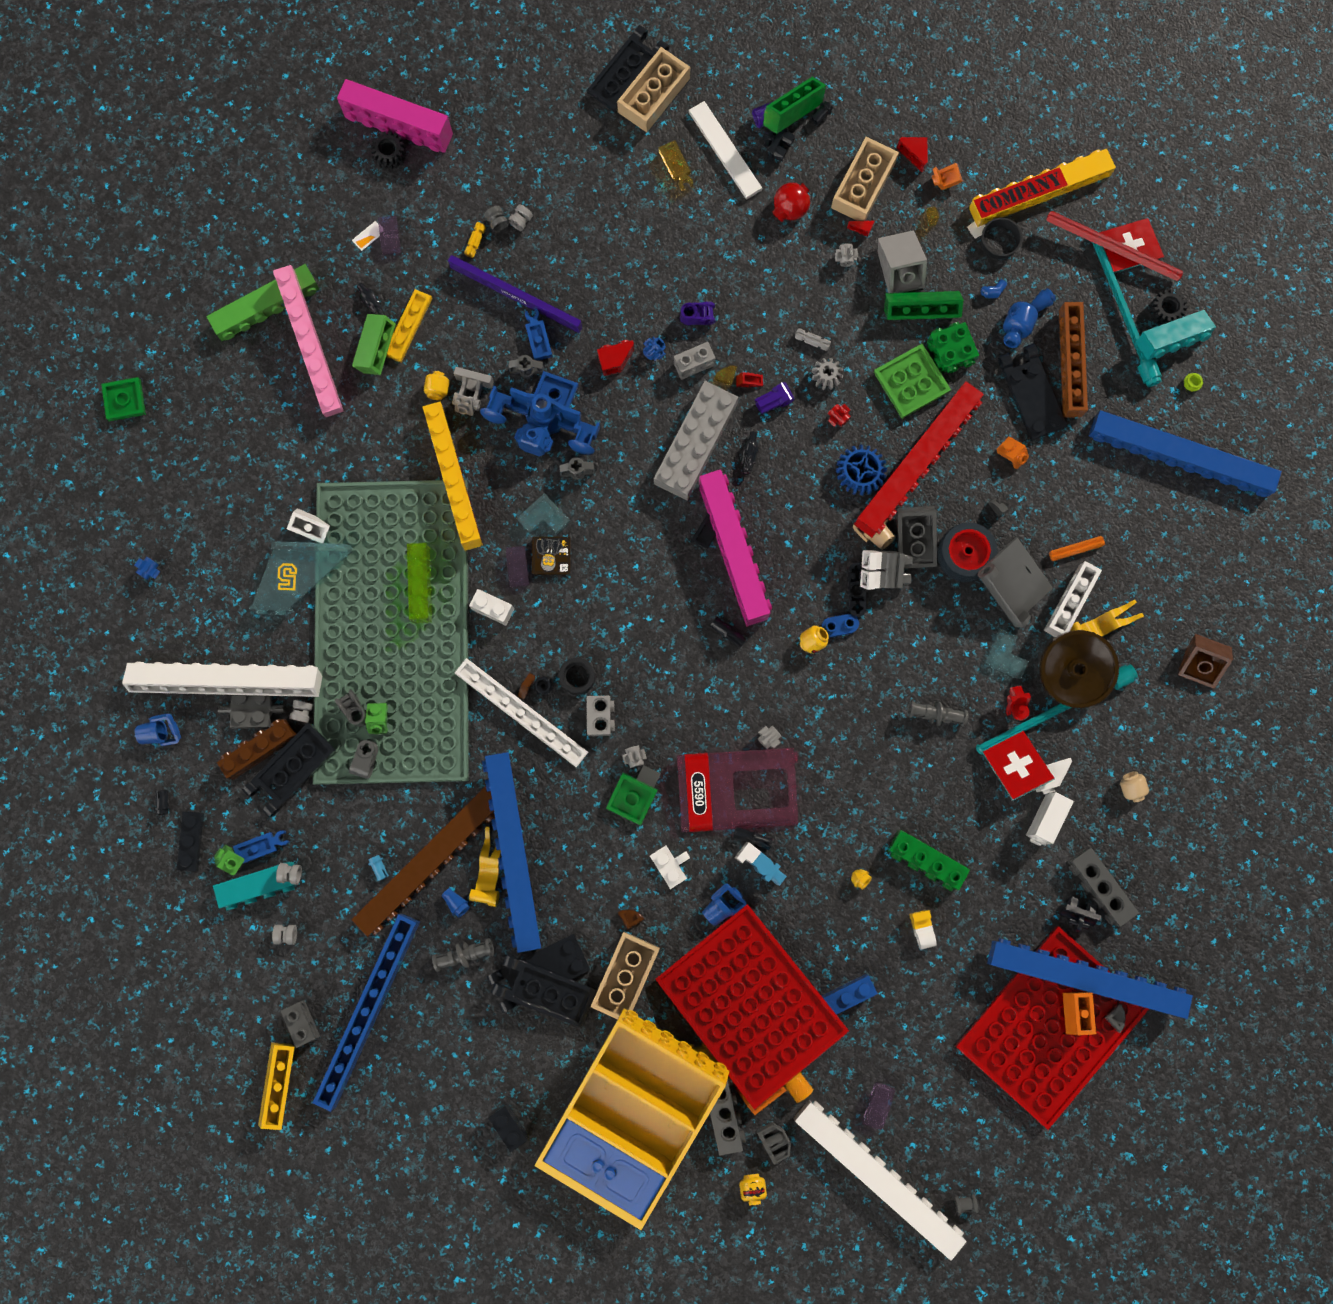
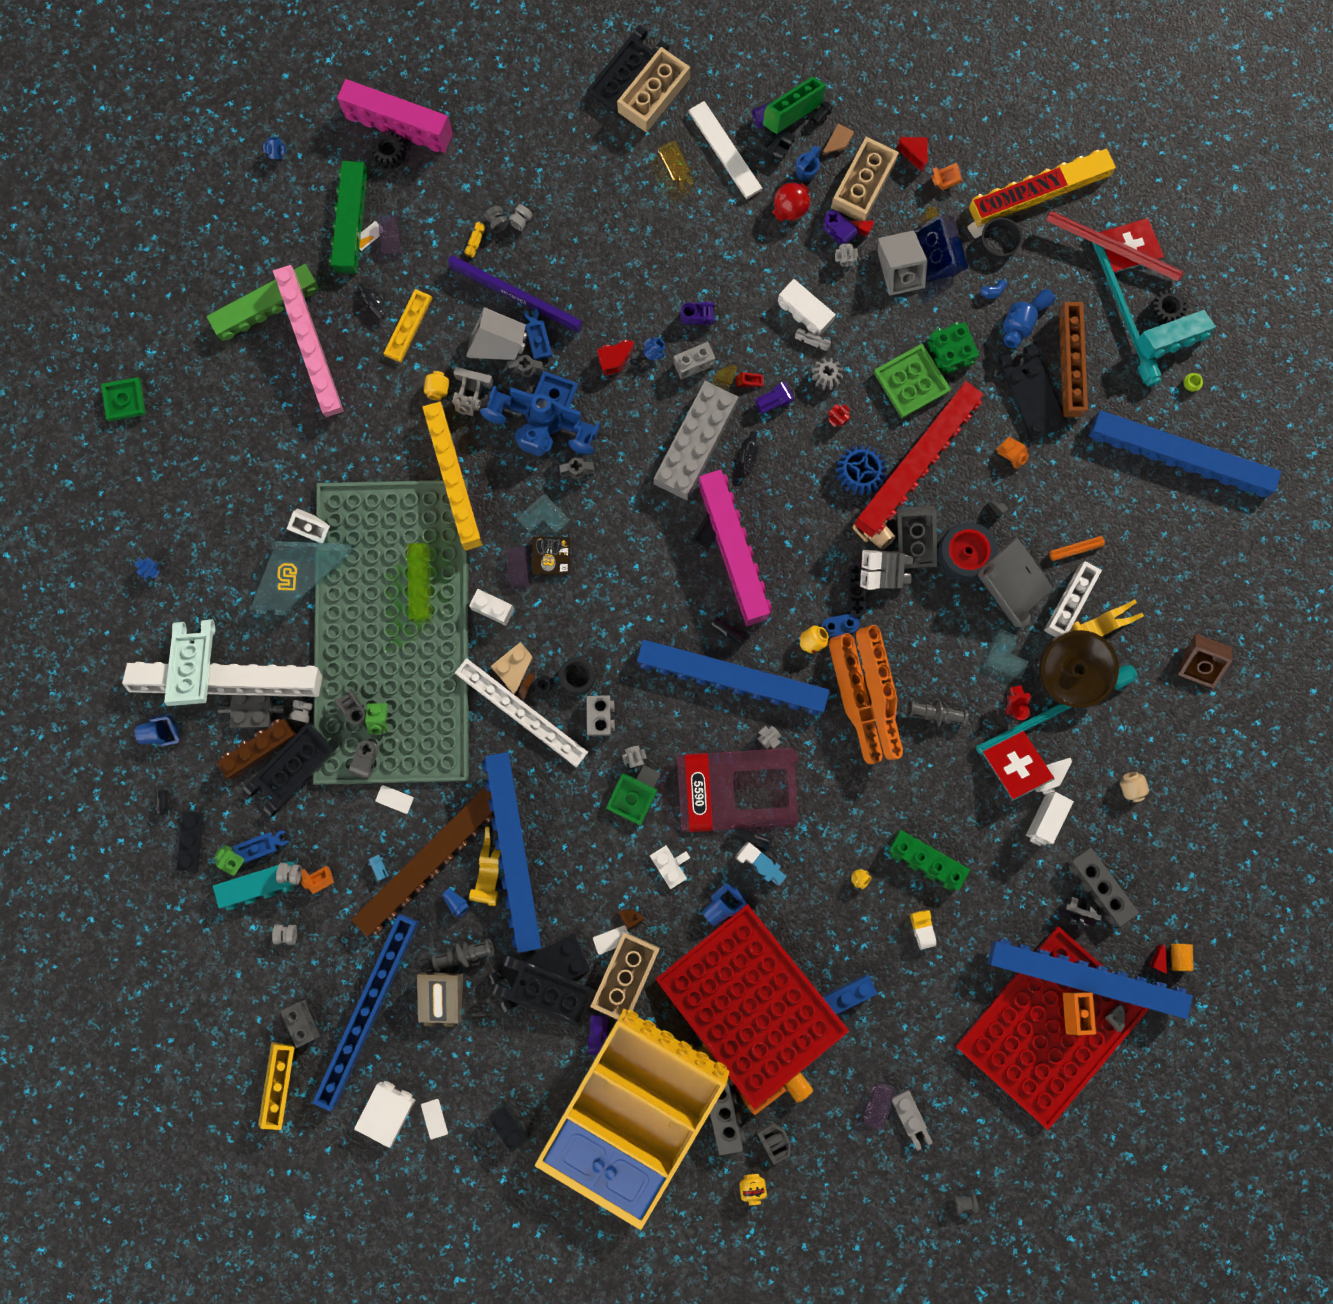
bright green brick [352,314,396,375] -> none
white brick [793,1100,967,1261] -> none
green brick [884,291,964,320] -> none
none -> light aqua hinge [164,619,215,706]
none -> blue gear [263,137,287,159]
none -> orange bracket [300,866,334,894]
none -> green brick [329,161,368,274]
none -> white brick [354,1081,416,1148]
none -> white sticker [375,785,414,814]
none -> dark tan slope [417,972,463,1027]
none -> white sticker [421,1099,448,1139]
none -> light grey slope [466,307,527,360]
none -> tan wing [491,642,533,695]
none -> dark purple piece [588,1014,608,1055]
none -> white sticker [593,925,628,955]
none -> blue brick [637,640,830,716]
none -> white brick [778,279,836,336]
none -> blue piece [796,145,821,183]
none -> medium nougat tile [823,124,854,155]
none -> dark purple piece [823,210,858,245]
none -> orange beam [829,625,903,764]
none -> light grey hinge [890,1090,933,1151]
none -> clear blue slope [912,214,968,282]
none -> red piece [1149,944,1167,974]
none -> light orange piece [1171,944,1194,971]

